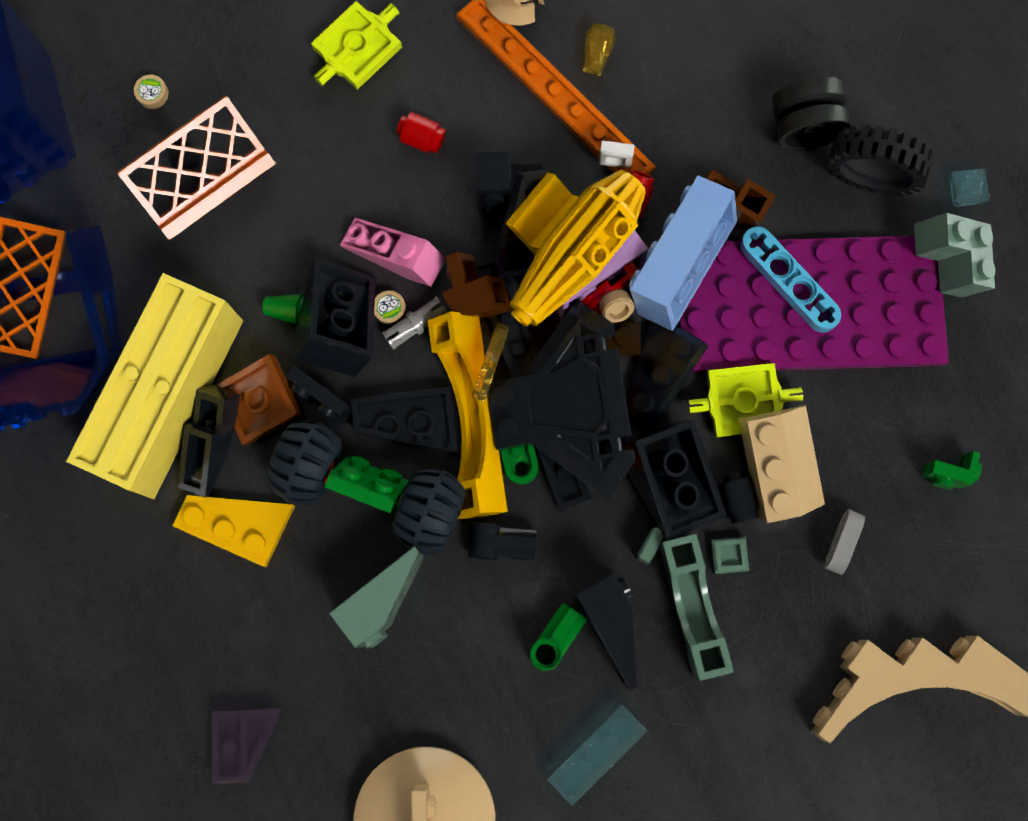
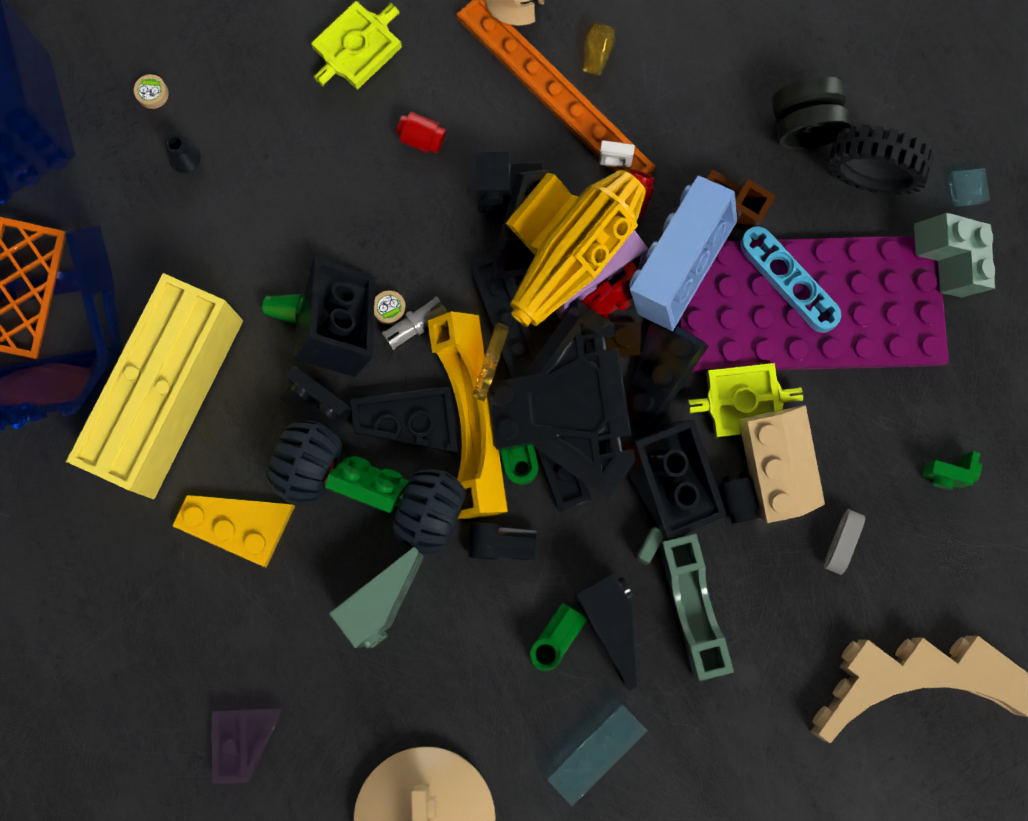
fence [117,95,276,240] -> none
black slope [178,385,241,498] -> none
dark orange plate [215,354,302,445] -> none
bright pink slope [340,218,446,287] -> none
reddish brown brick [442,252,511,317] -> none
tan tile [599,290,635,323] -> none
sand green tile [710,537,750,574] -> none

